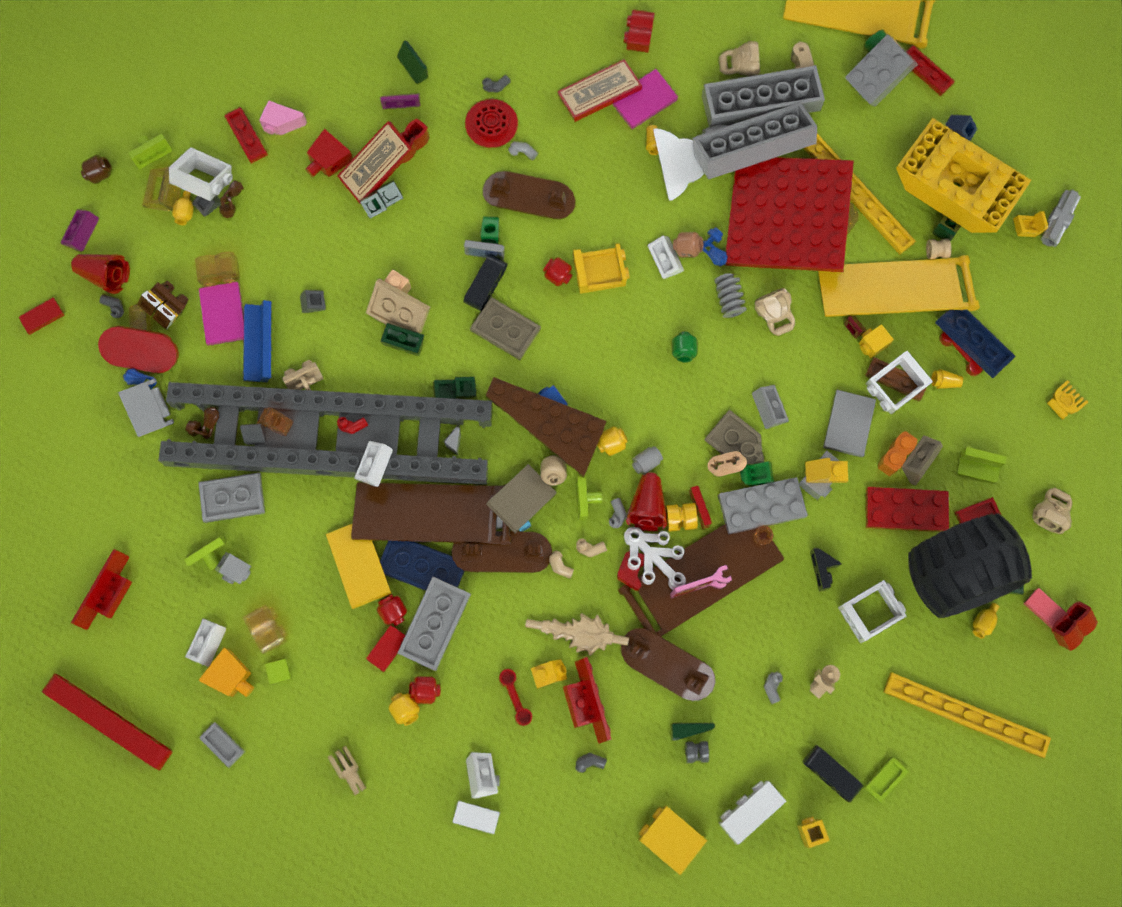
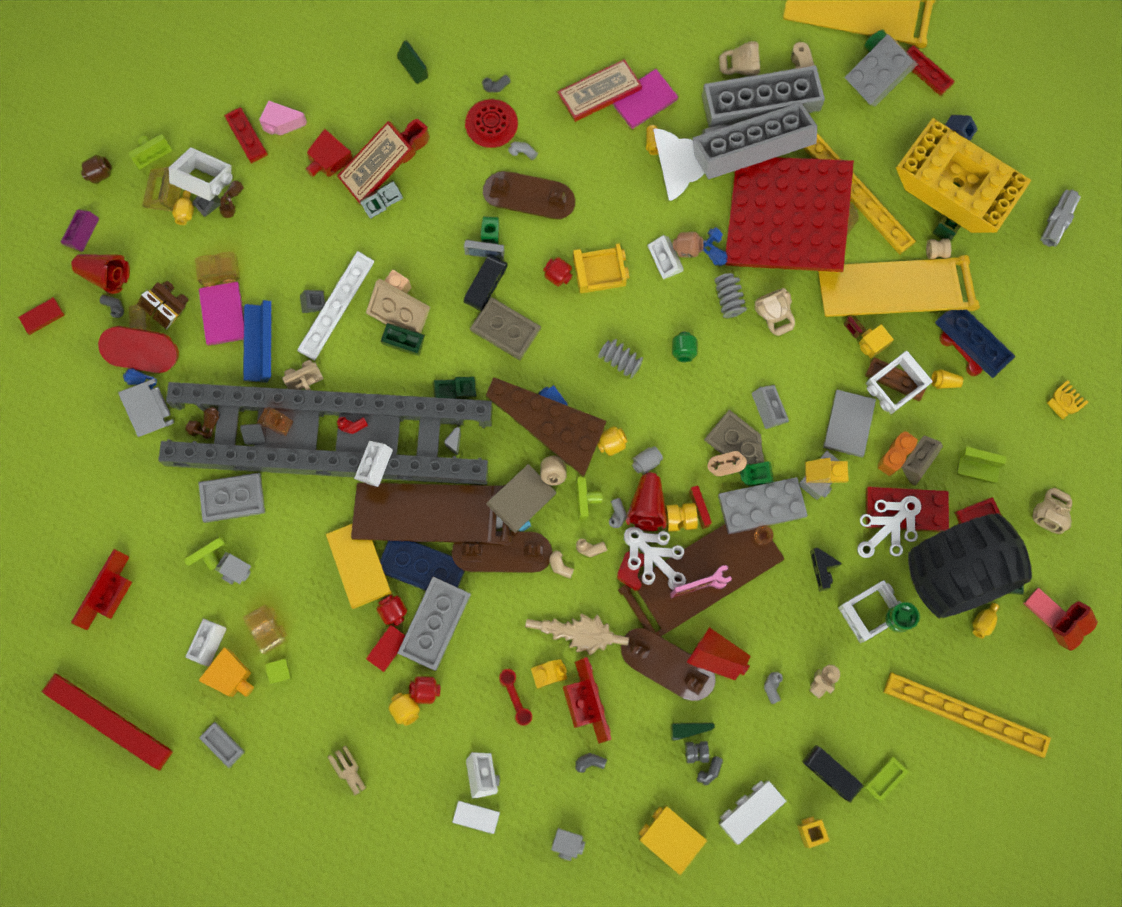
magenta slope [380,93,420,109] -> none
red brick [624,10,655,53] -> none
yellow bracket [1013,211,1048,237] -> none
none -> white tile [297,251,374,361]
none -> light grey brick [551,828,585,861]
none -> light grey piece [598,339,643,379]
none -> red slope [687,627,751,680]
none -> dark grey arm [697,756,723,785]
none -> white plant [857,496,921,558]
none -> green wheel [885,602,920,633]

